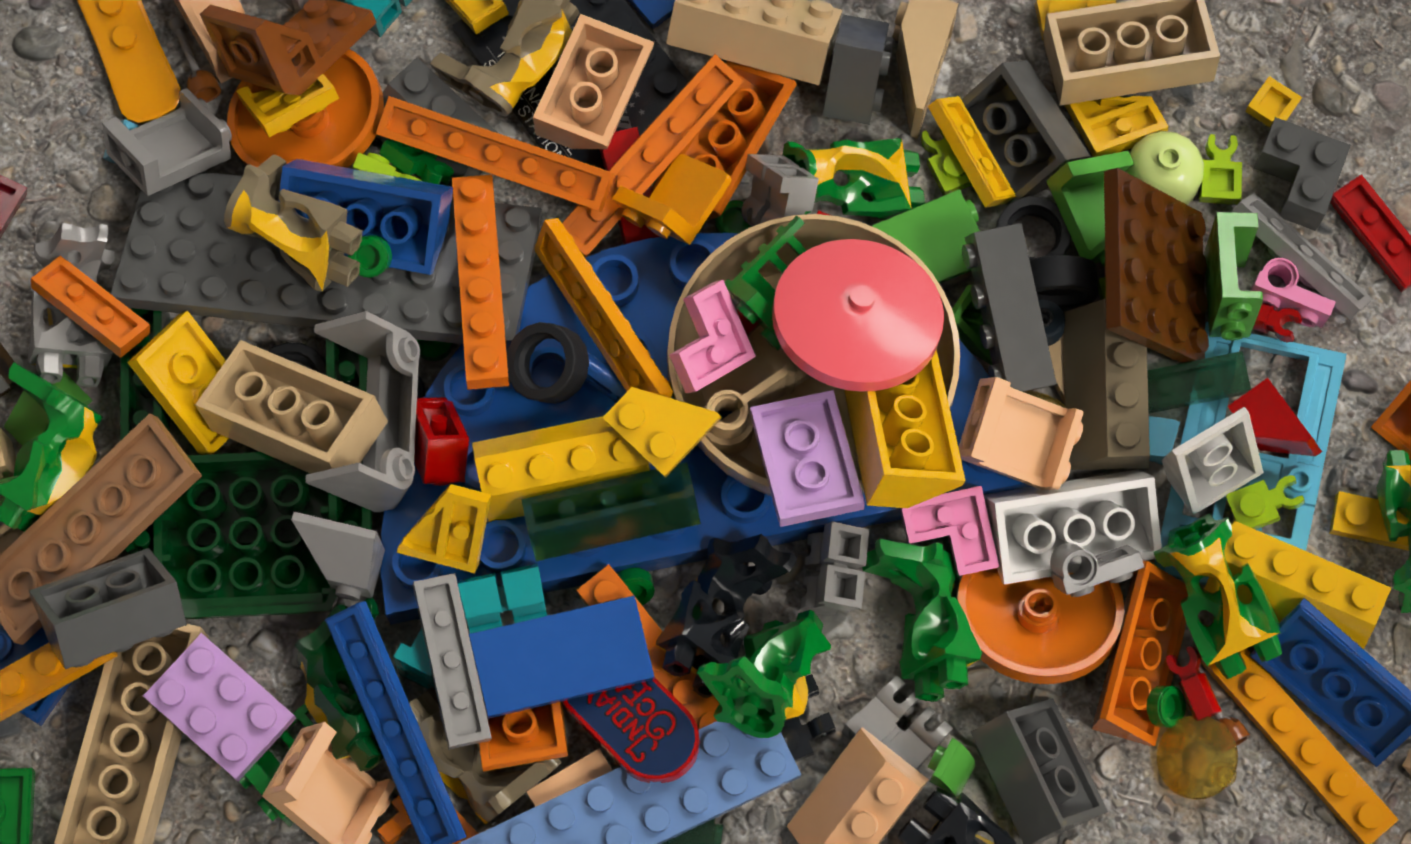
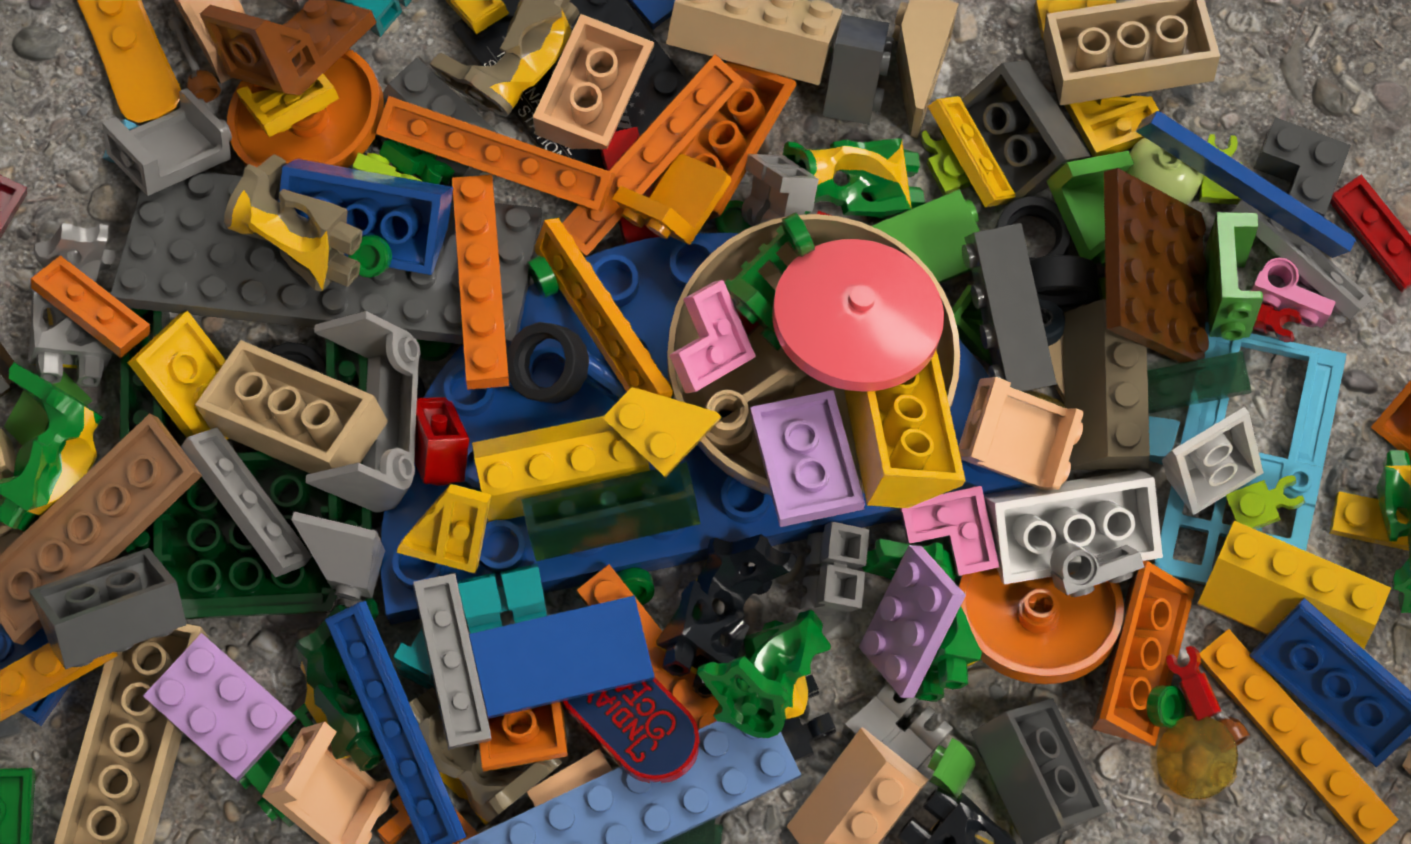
green hips [1154,513,1282,679] -> none
red slope [1227,378,1322,456] -> none
yellow plate [1245,76,1302,128] -> none
none -> light grey plate [181,427,312,577]
none -> green tile [526,255,559,298]
none -> green tile [781,212,815,257]
none -> lavender plate [859,545,966,698]
none -> tile [1136,111,1356,258]

